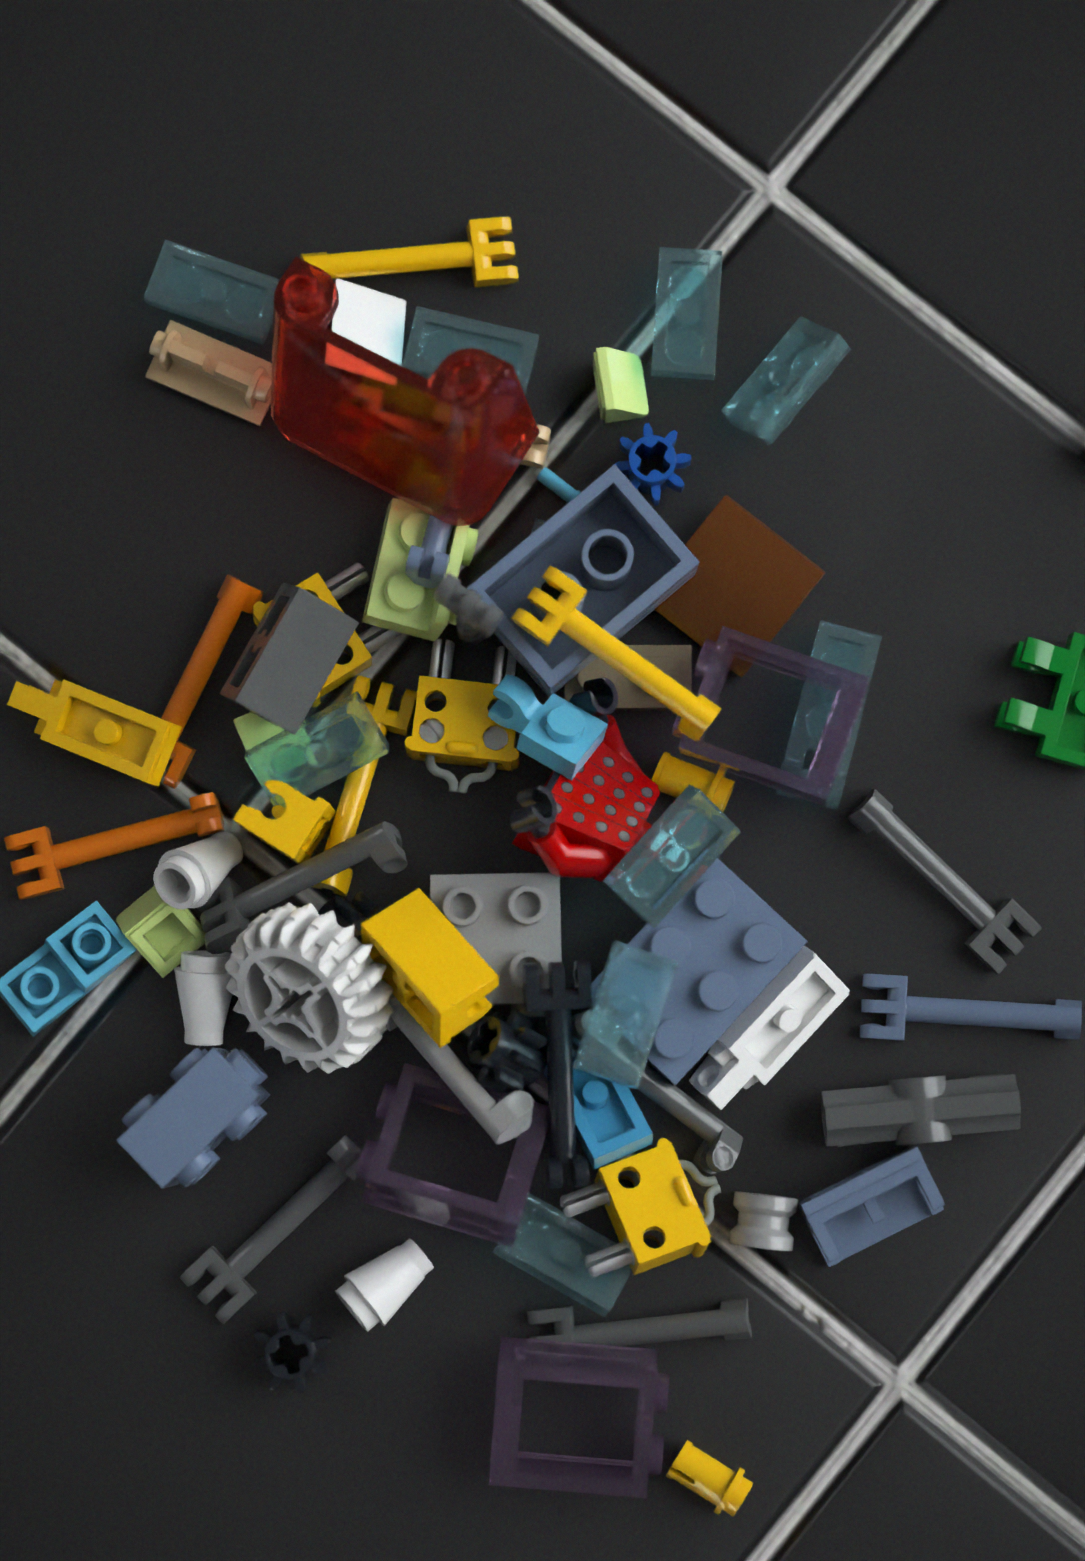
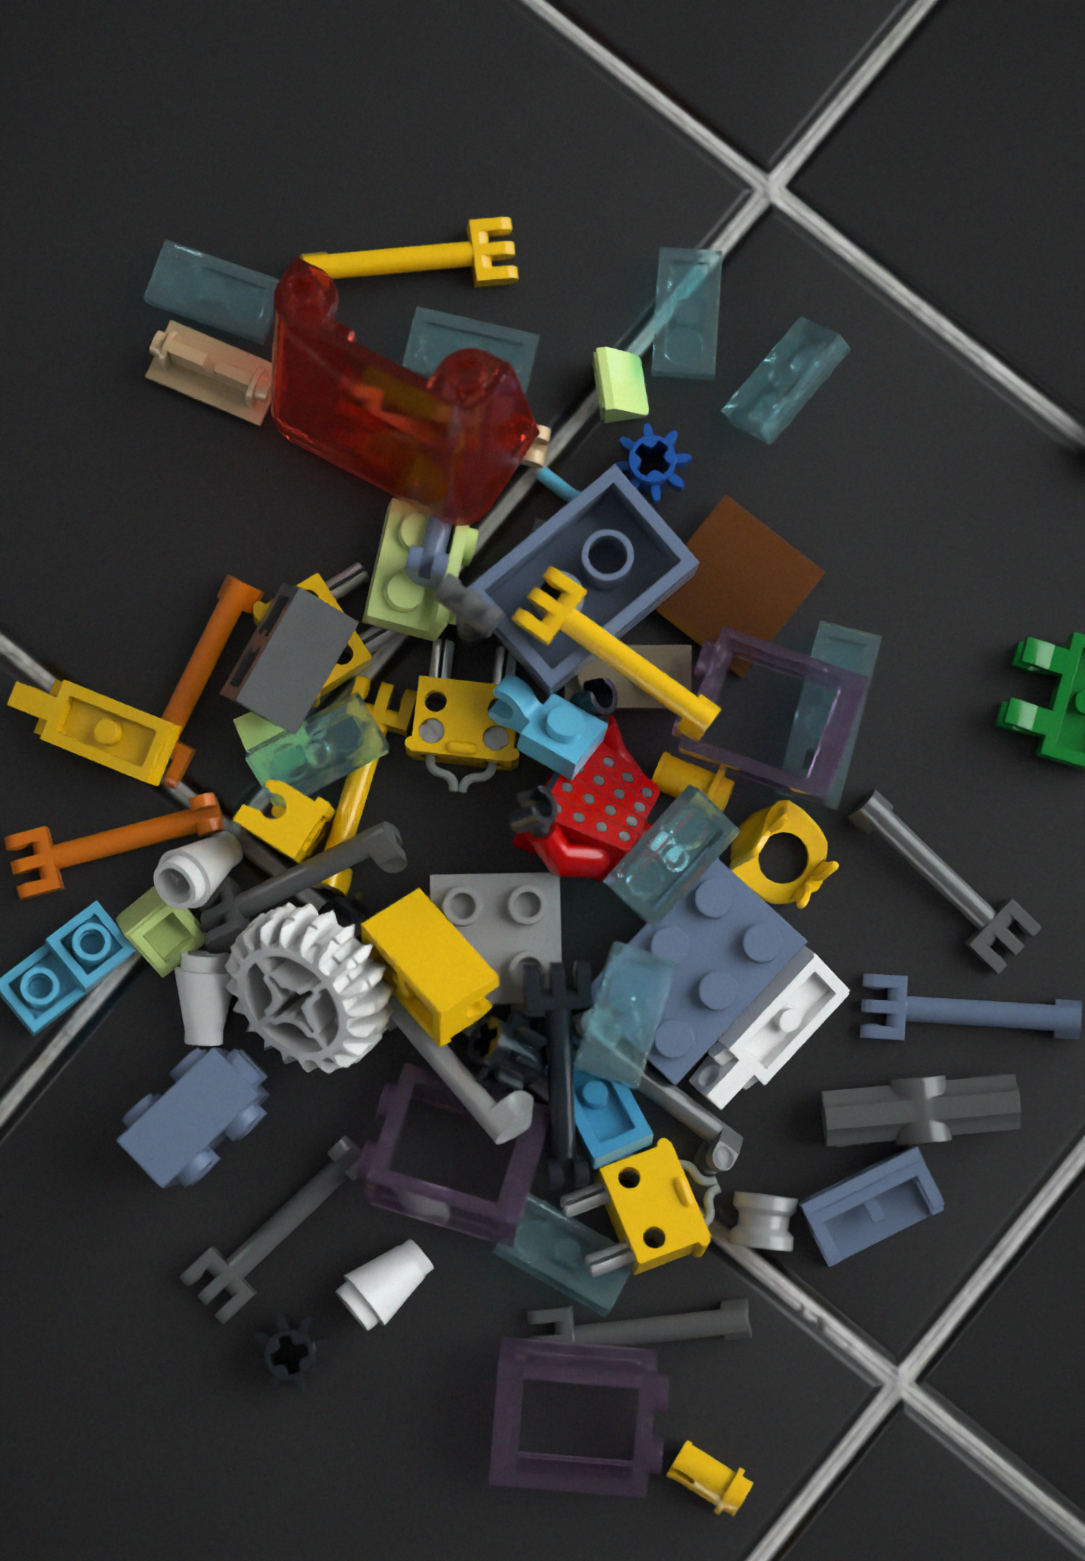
white sticker [329,278,406,382] -> none
none -> yellow piece [729,800,839,909]

